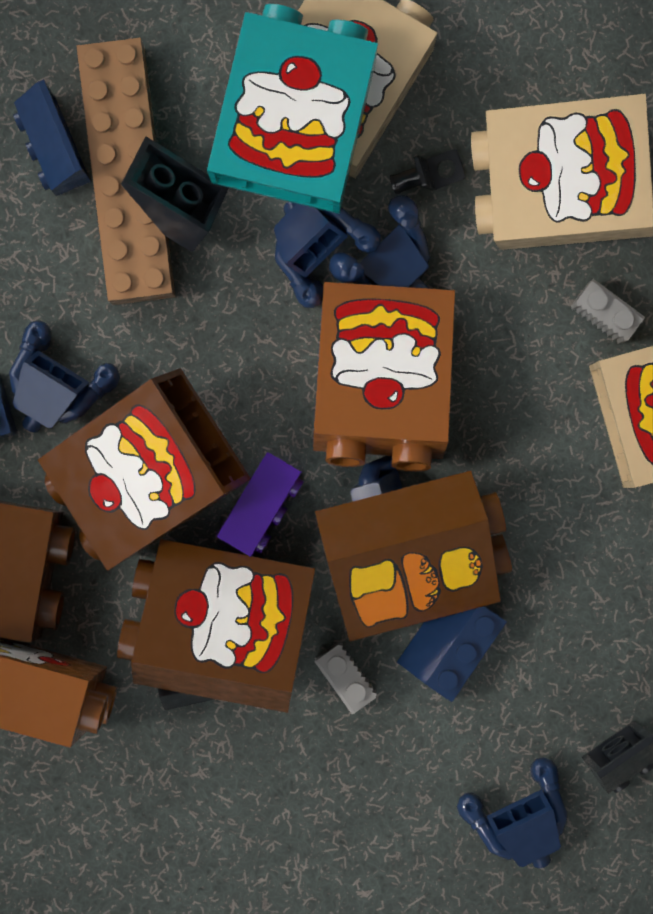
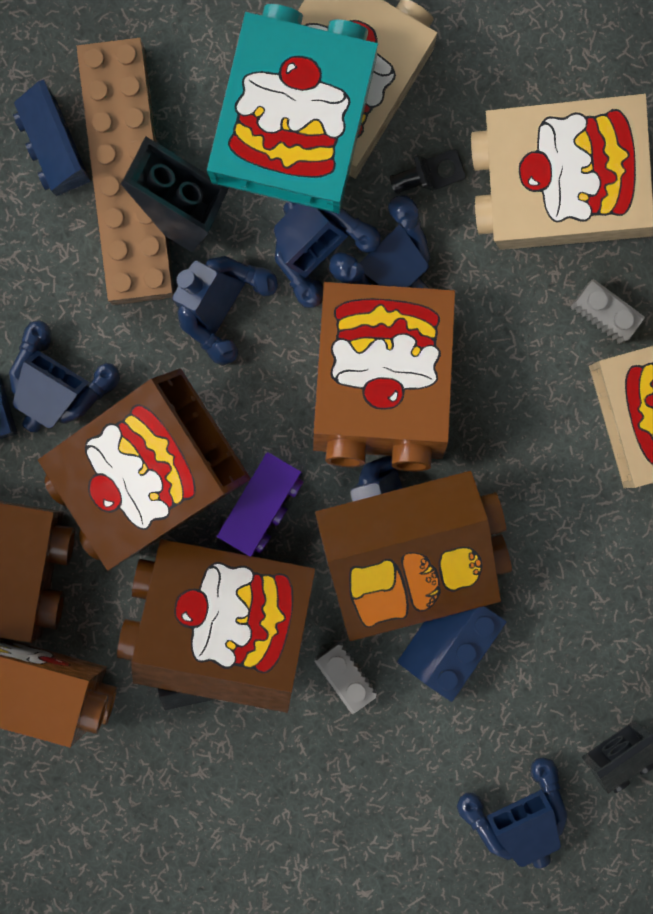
none -> dark blue torso [172,256,278,366]

